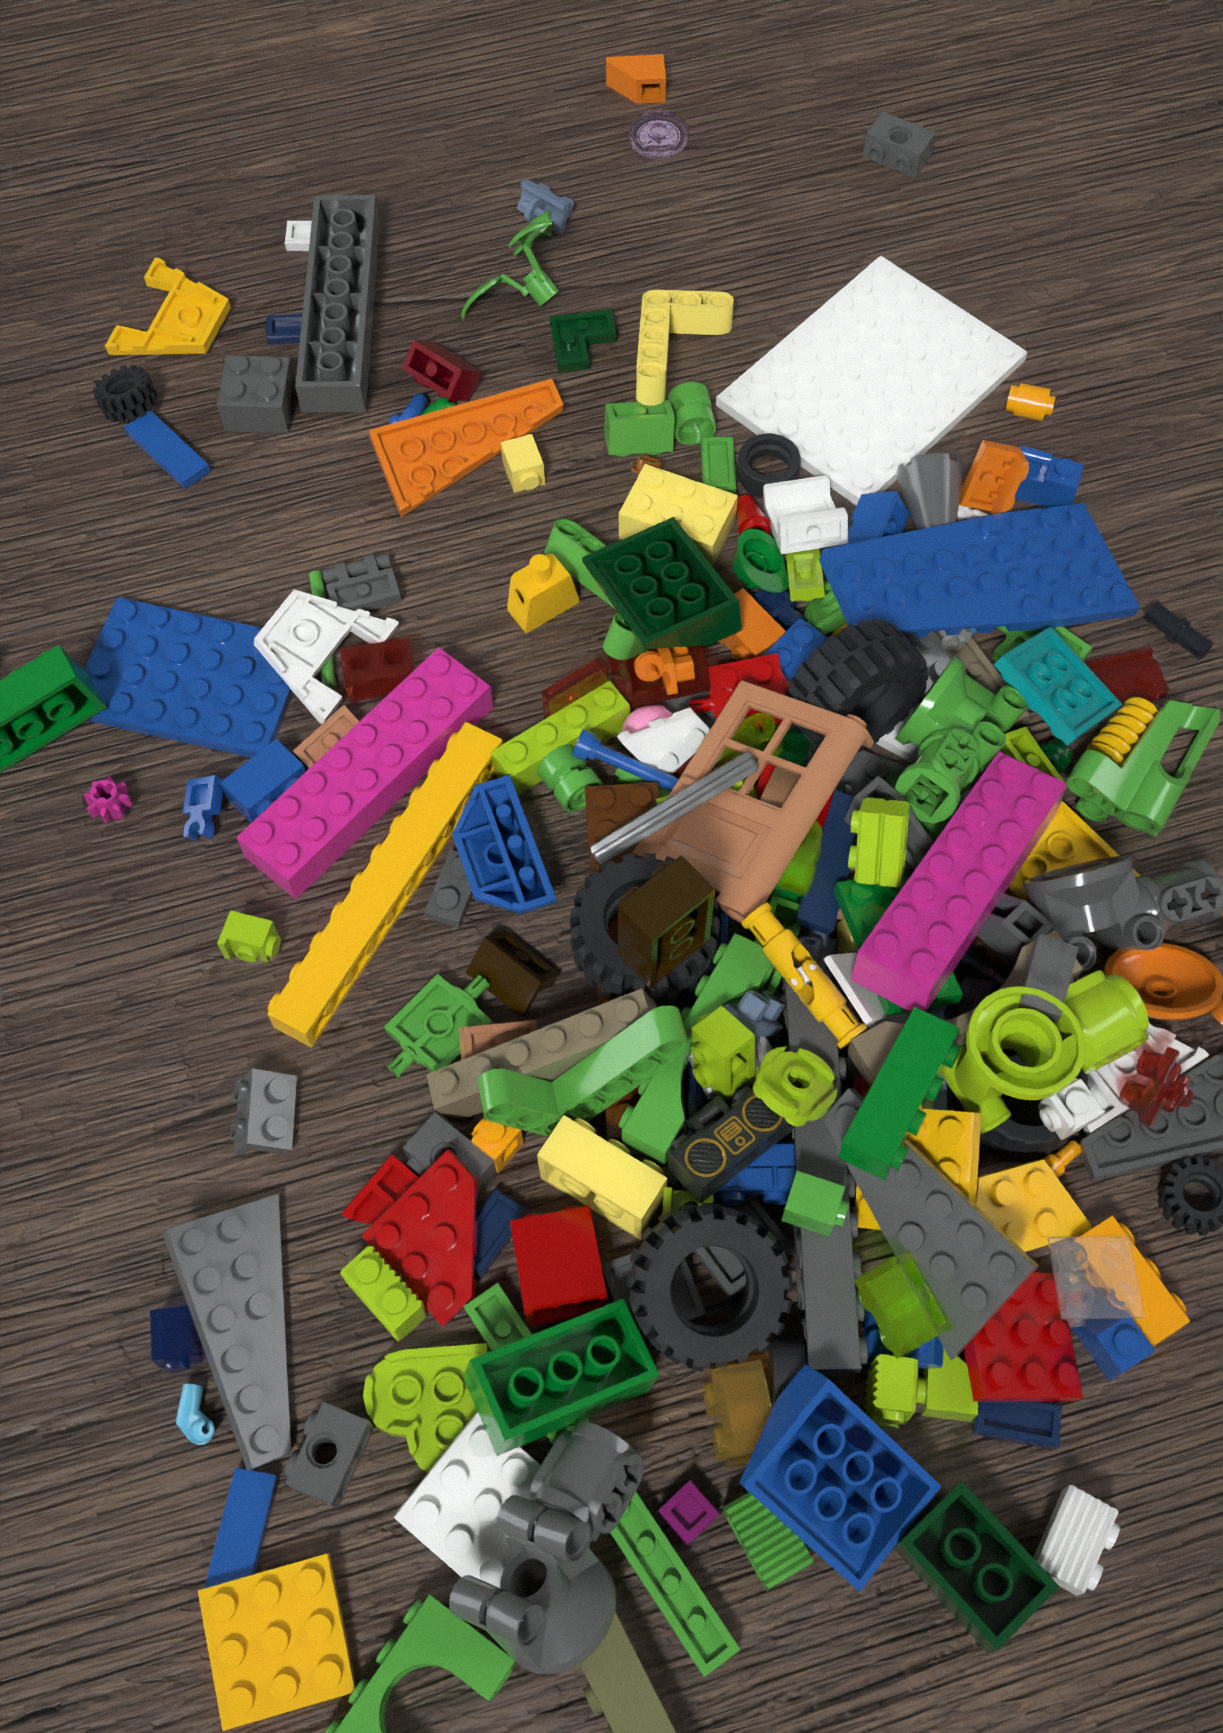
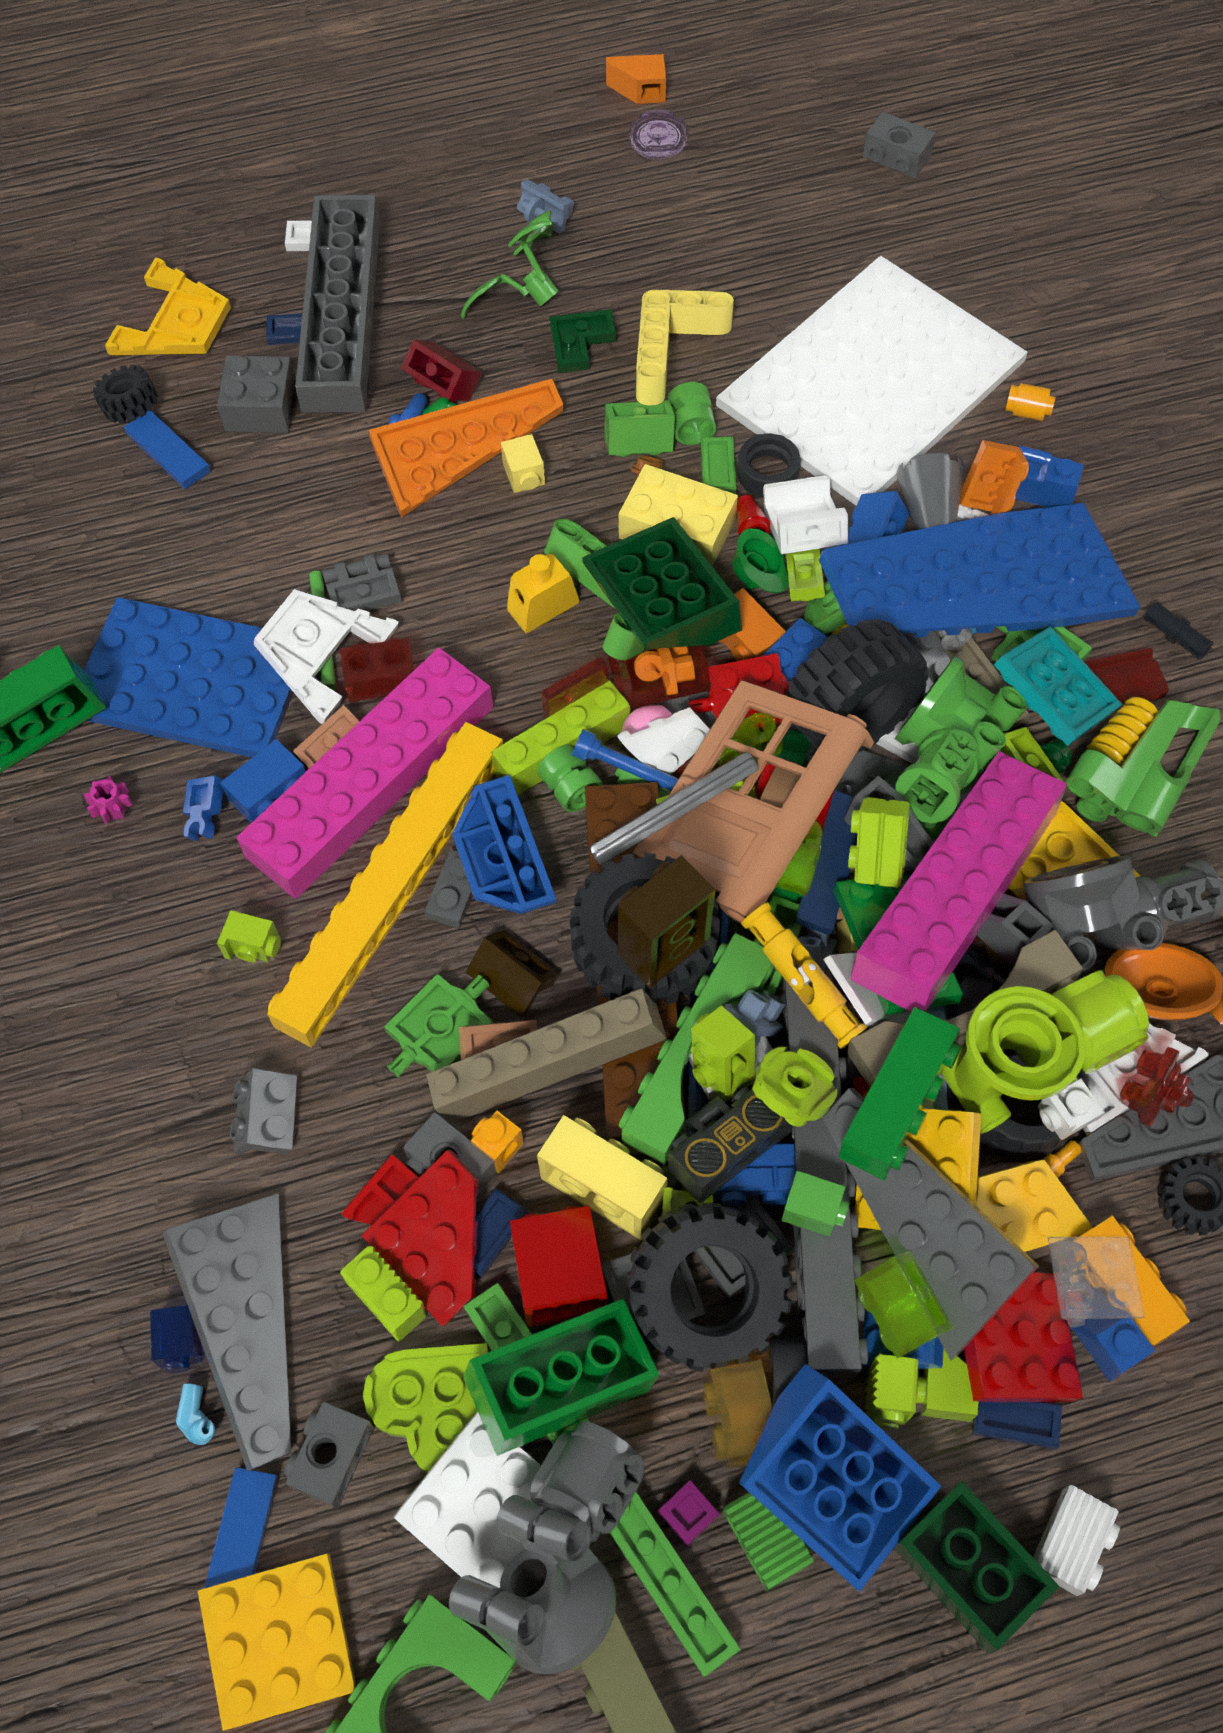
bright green beam [477,1005,689,1137] -> none
dark blue plate [752,589,806,631] -> none
flat silver tile [1018,933,1079,1022] -> none

